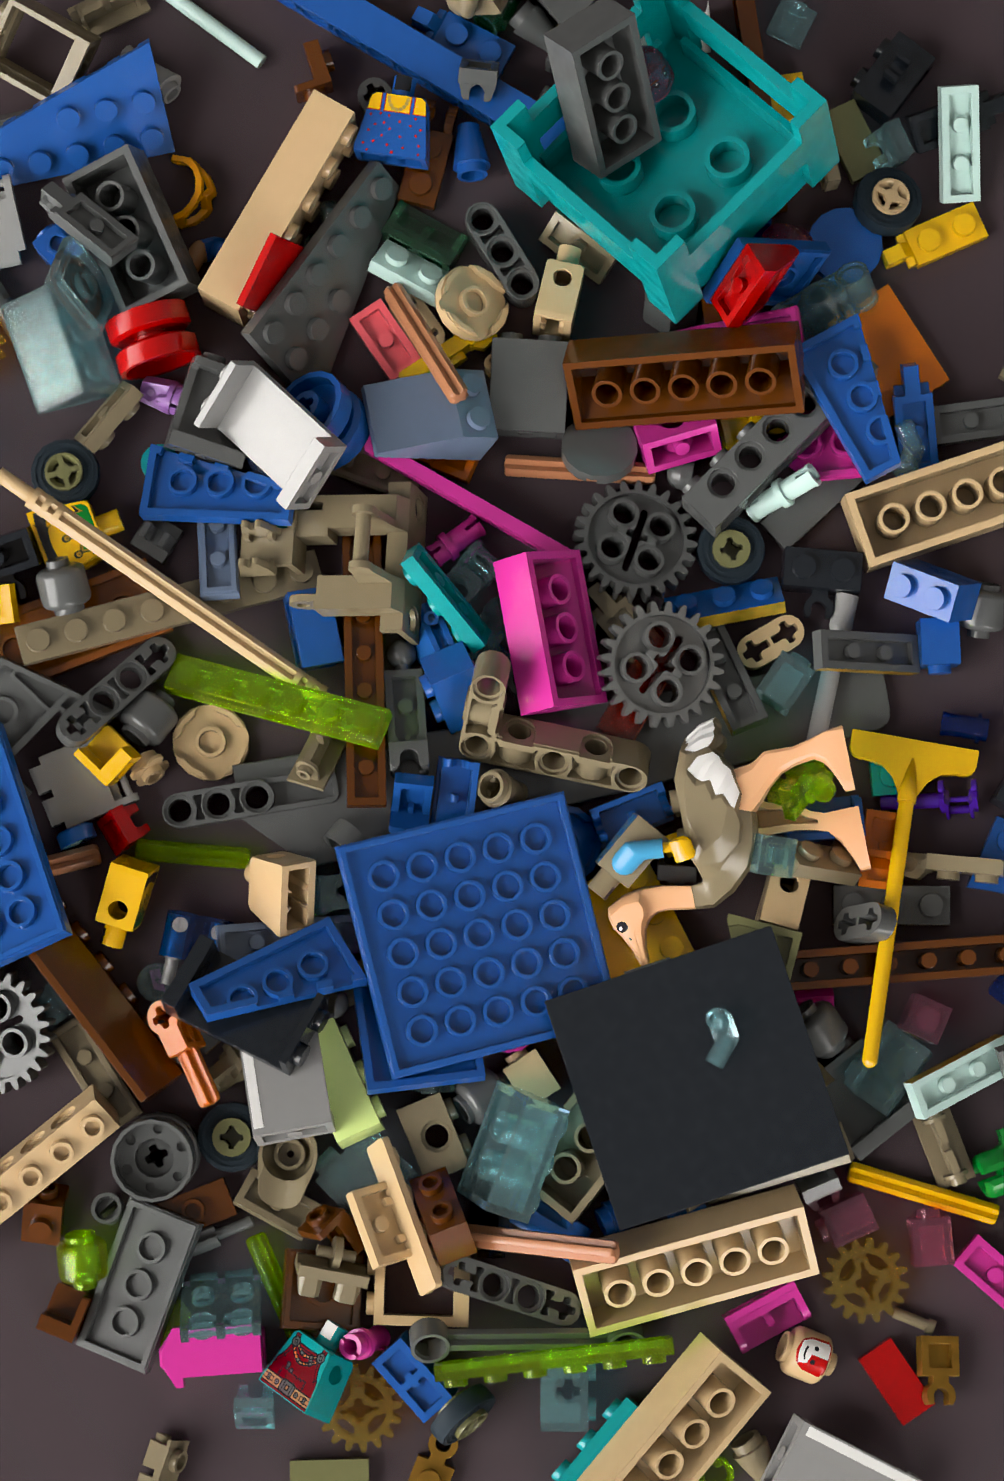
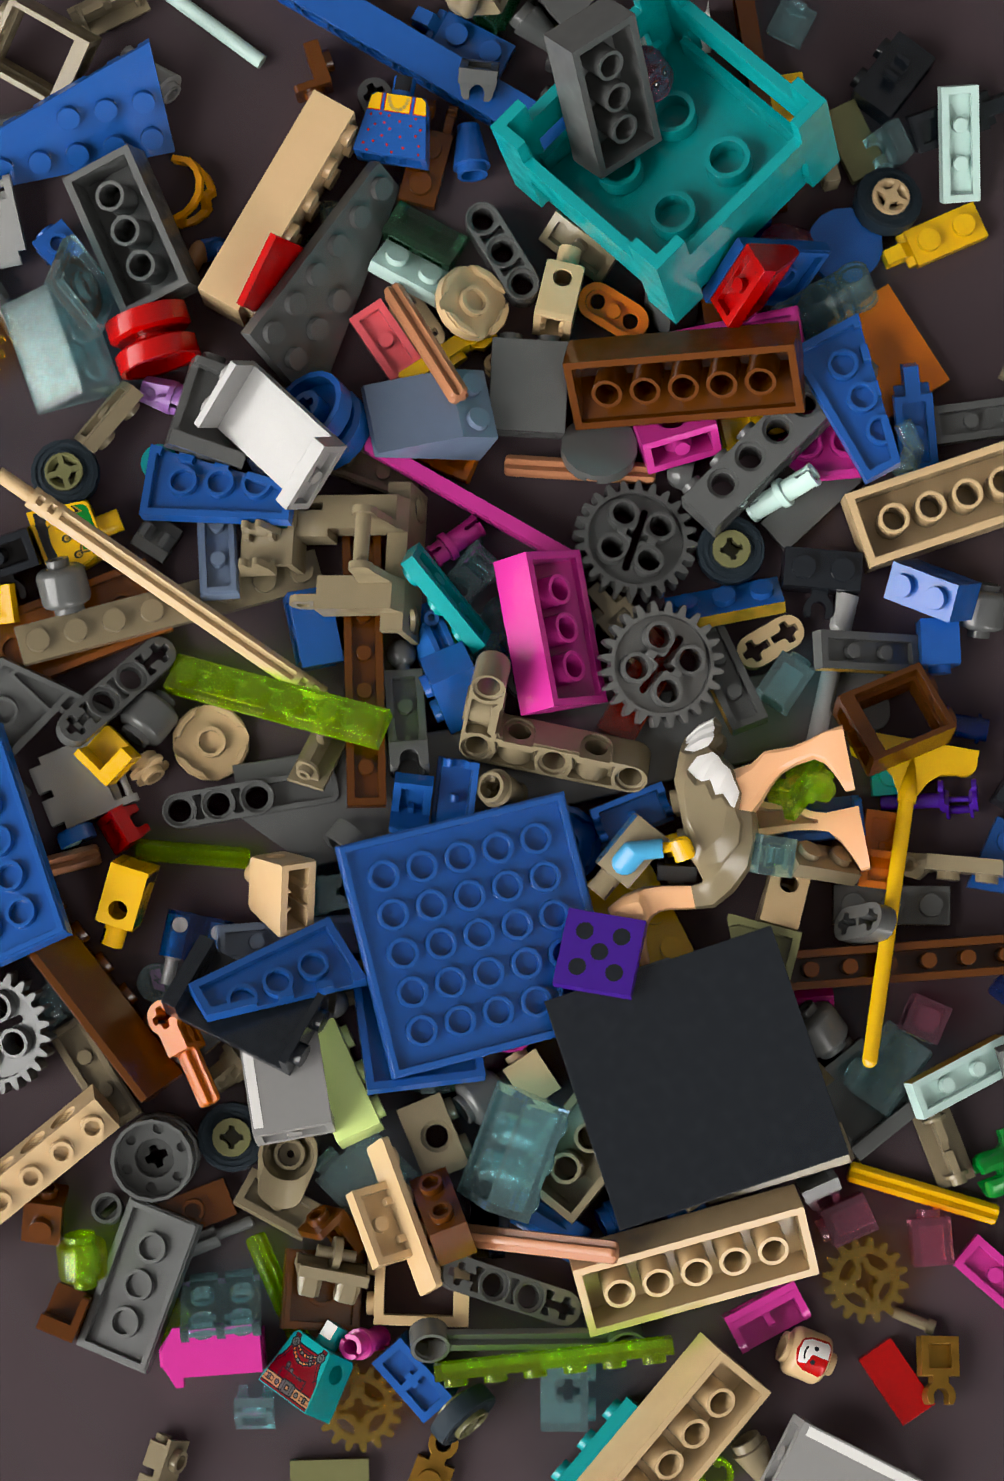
dark grey hinge [39,181,138,268] -> none
clear light blue arm [705,1007,739,1069] -> none
none -> dark purple tile [552,908,647,1000]
none -> orange plate [578,282,650,336]
none -> reddish brown window [832,662,957,777]

